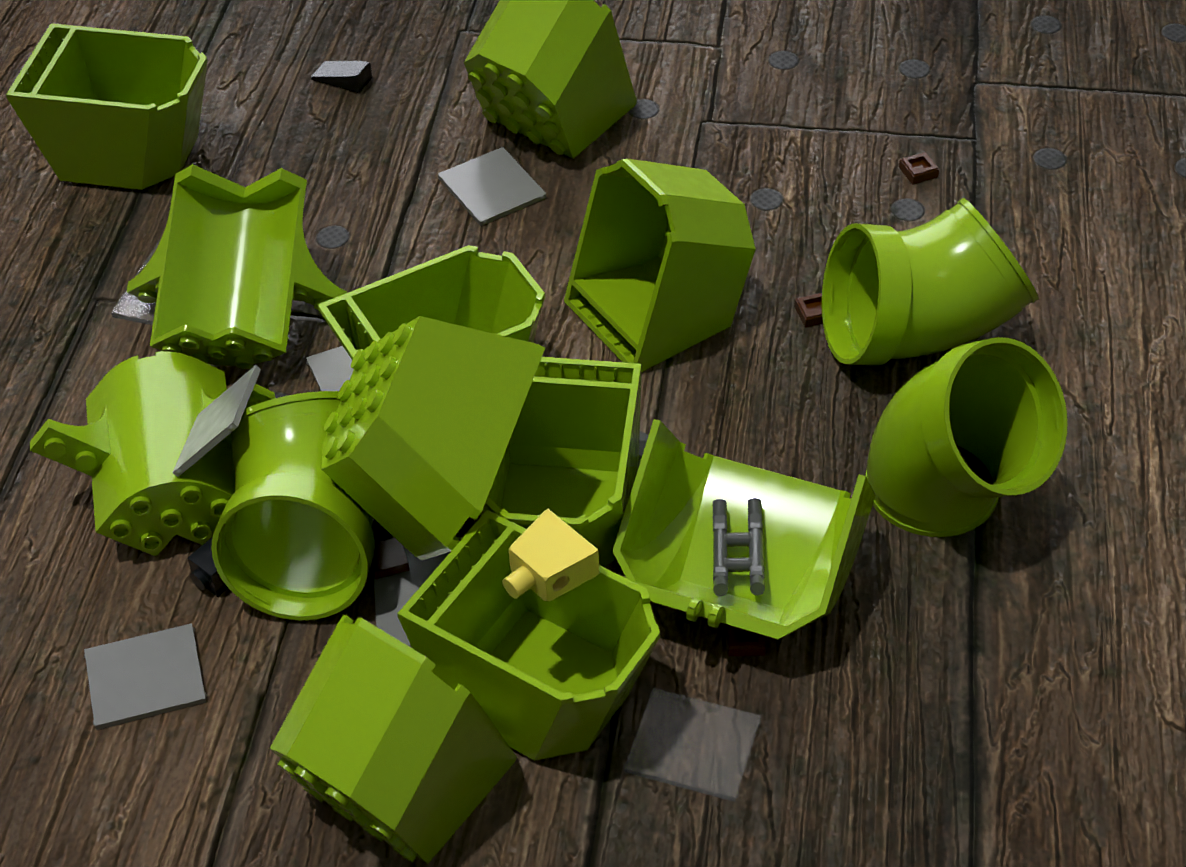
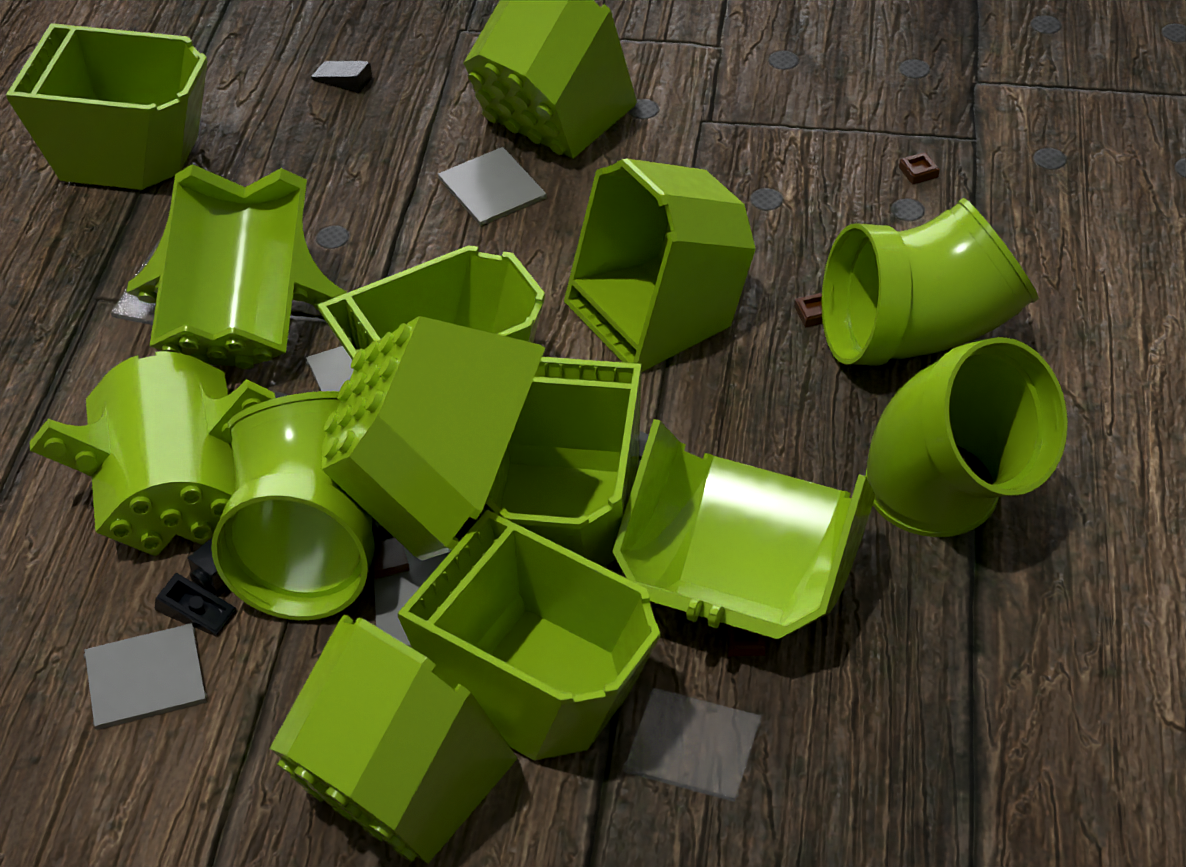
light grey piece [173,365,261,477] -> none
light yellow torso [502,509,599,601] -> none
dark grey piece [713,498,765,596] -> none
none -> black slope [154,572,236,636]

